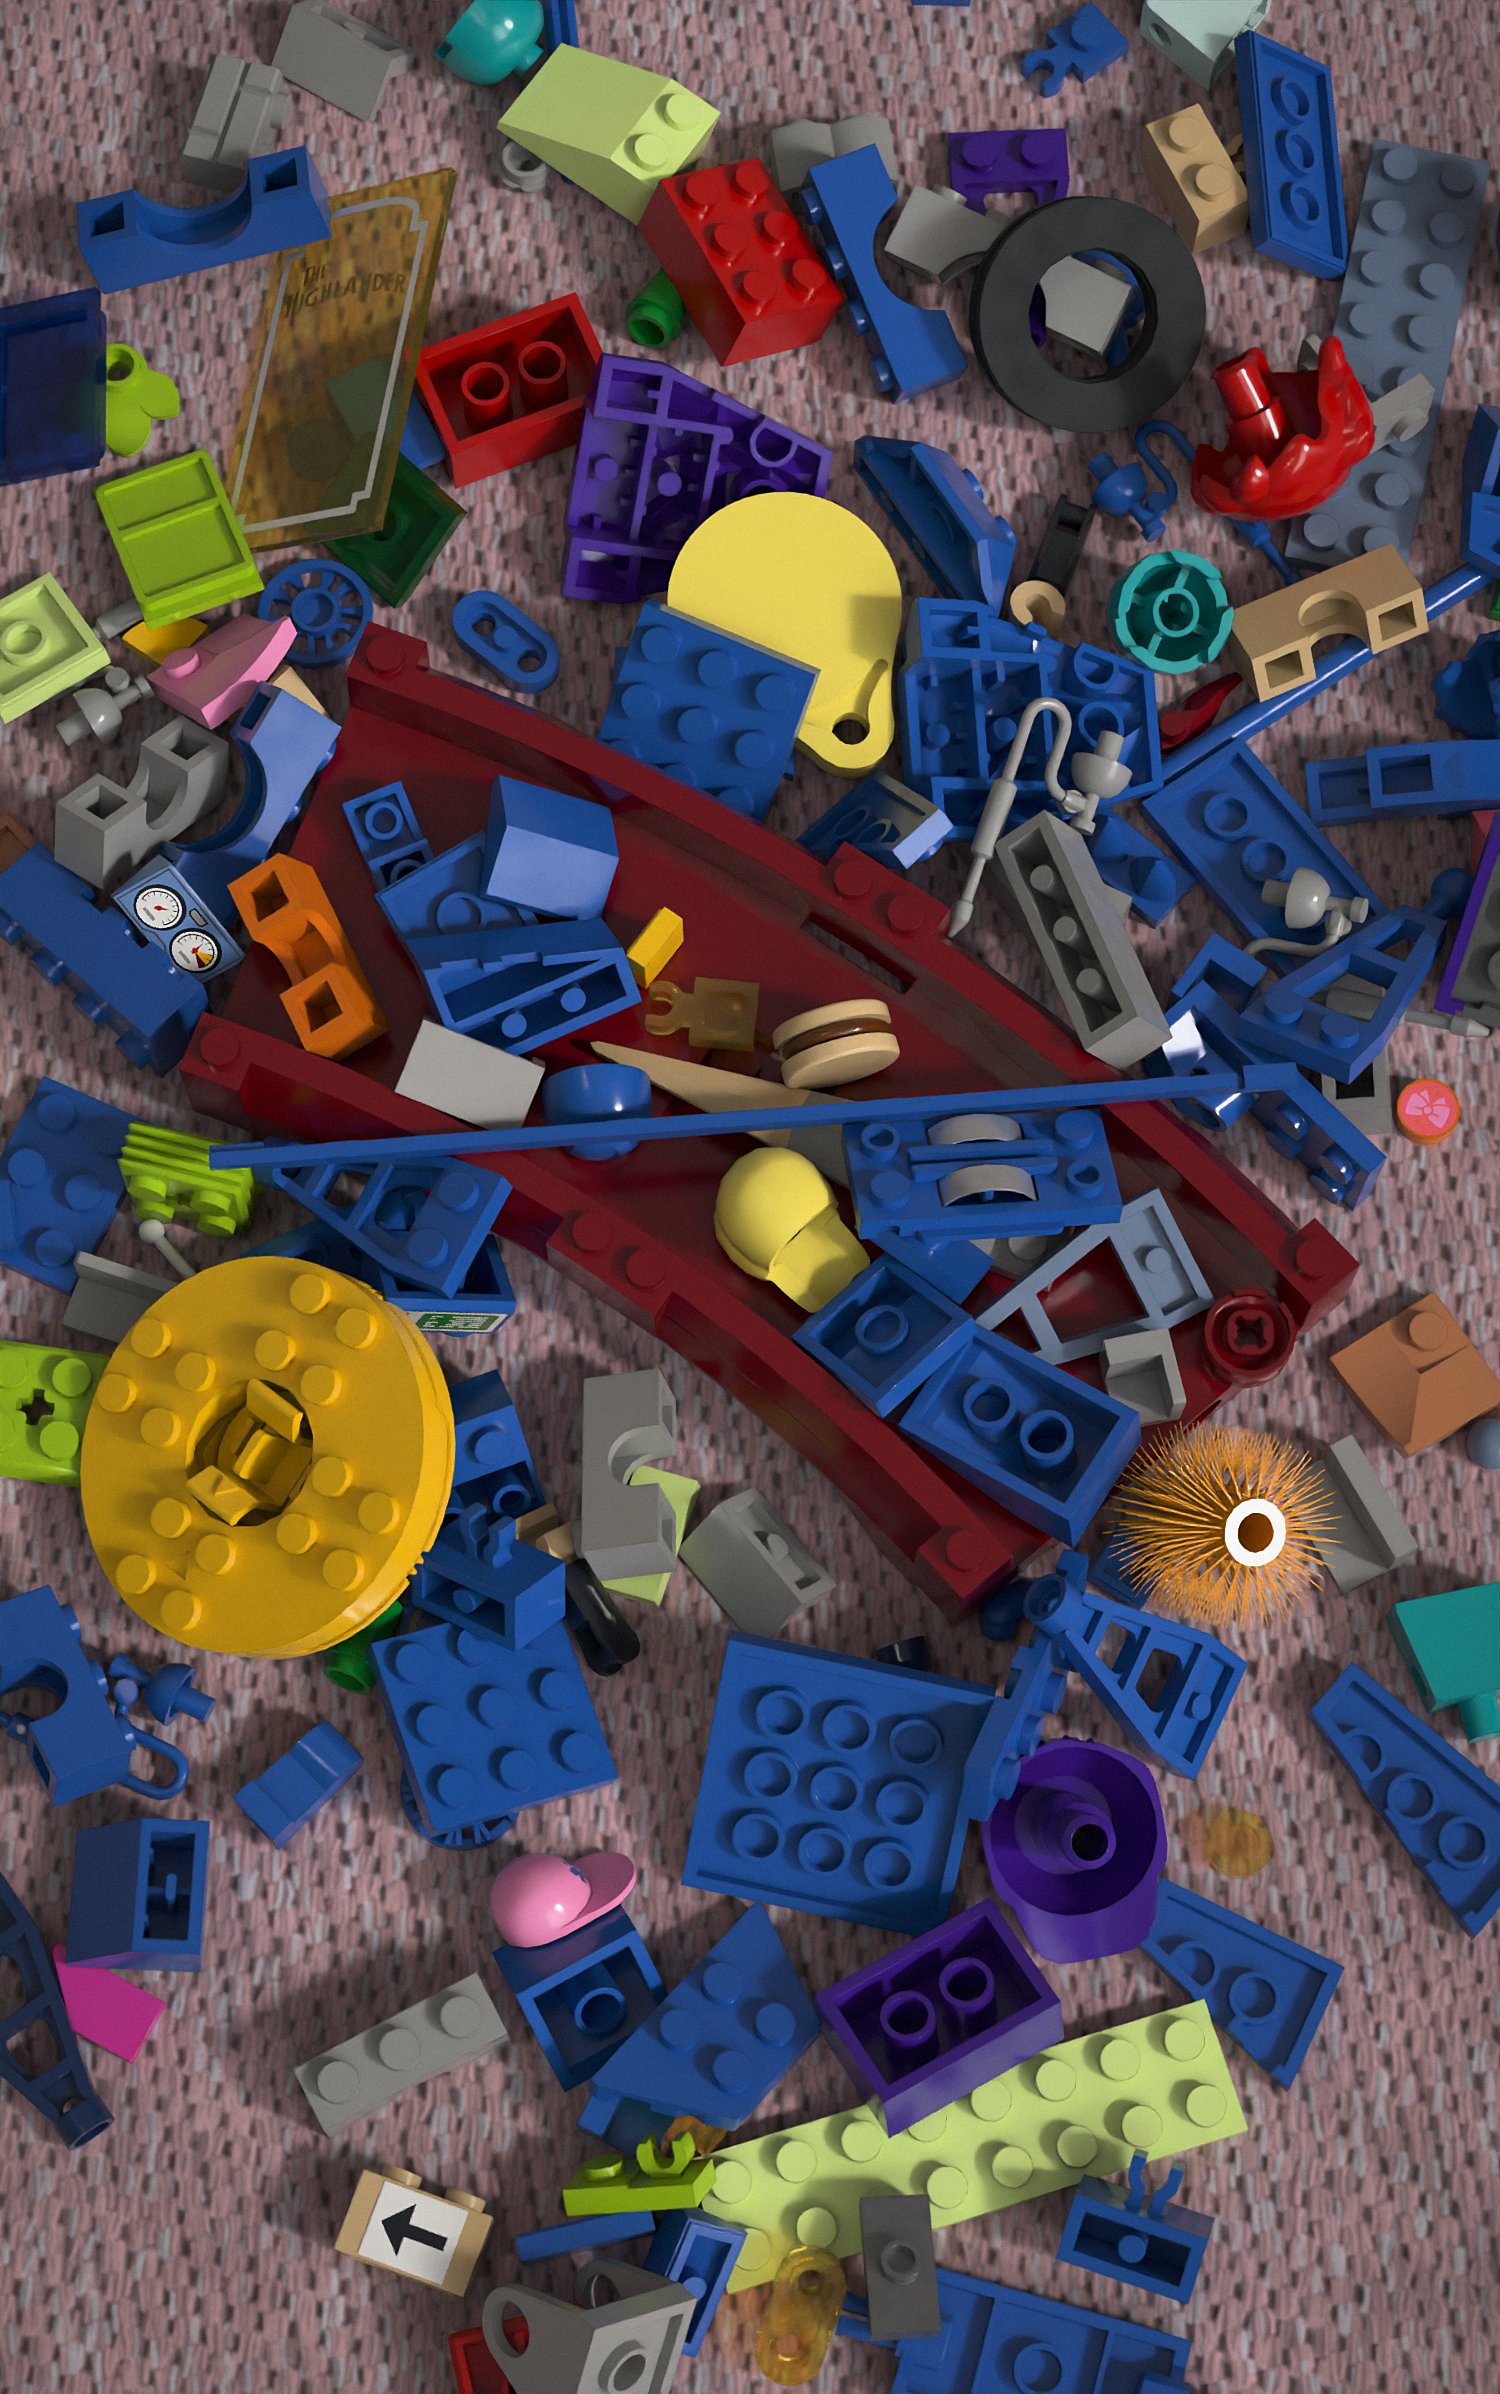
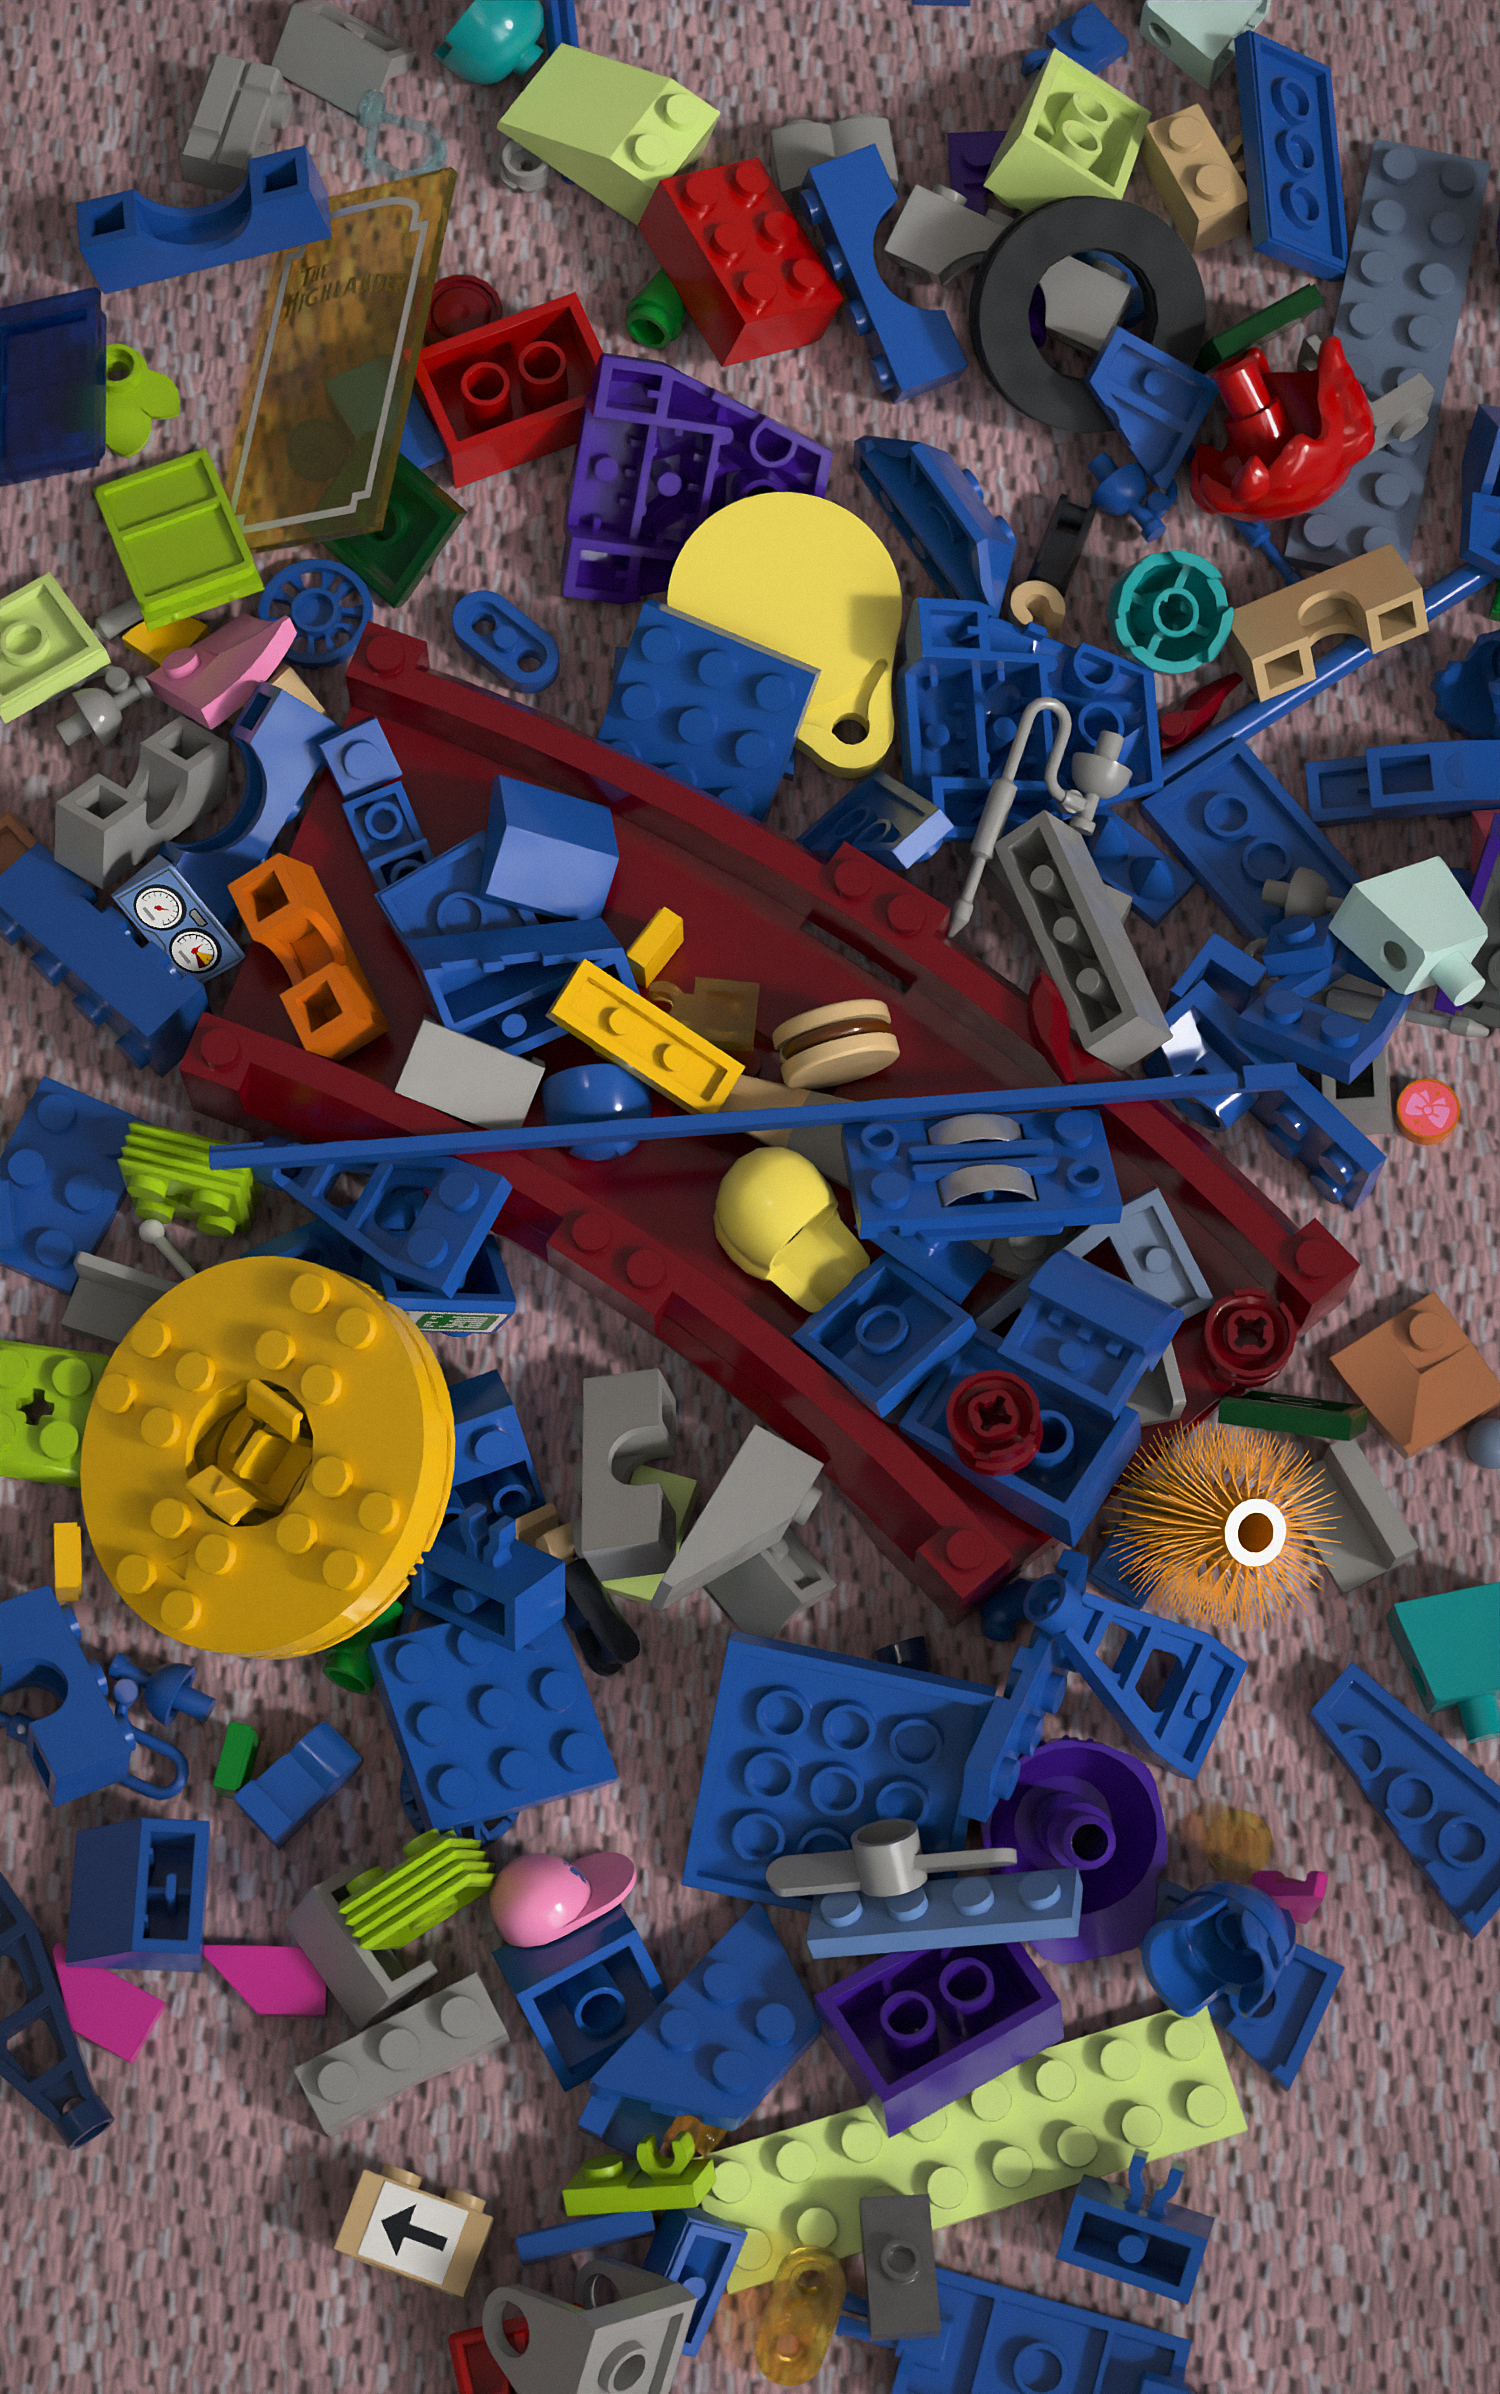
none -> yellow tile [54,1522,83,1602]
none -> dark pink tile [203,1945,328,2018]
none -> green tile [213,1721,261,1800]
none -> light grey panel [284,1861,438,2032]
none -> plate [316,715,403,802]
none -> lime brick [338,1828,498,1950]
none -> clear light blue piece [356,89,448,186]
none -> dark red wheel [419,274,503,347]
none -> yellow plate [545,958,745,1115]
none -> light grey slope [649,1424,824,1611]
none -> light grey piece [766,1819,1017,1897]
none -> medium blue plate [806,1867,1083,1959]
none -> dark red wheel [946,1369,1043,1477]
none -> yellowish green slope [983,48,1151,213]
none -> blue brick [997,1250,1185,1421]
none -> dark red bar [1028,969,1075,1084]
none -> blue wing [1083,326,1219,490]
none -> blue helmet [1141,1881,1296,2019]
none -> dark green tile [1193,283,1325,376]
none -> dark green tile [1218,1388,1369,1441]
none -> dark pink tile [1248,1870,1328,1925]
none -> blue plate [1262,914,1339,978]
none -> light aqua torso [1328,856,1488,1006]

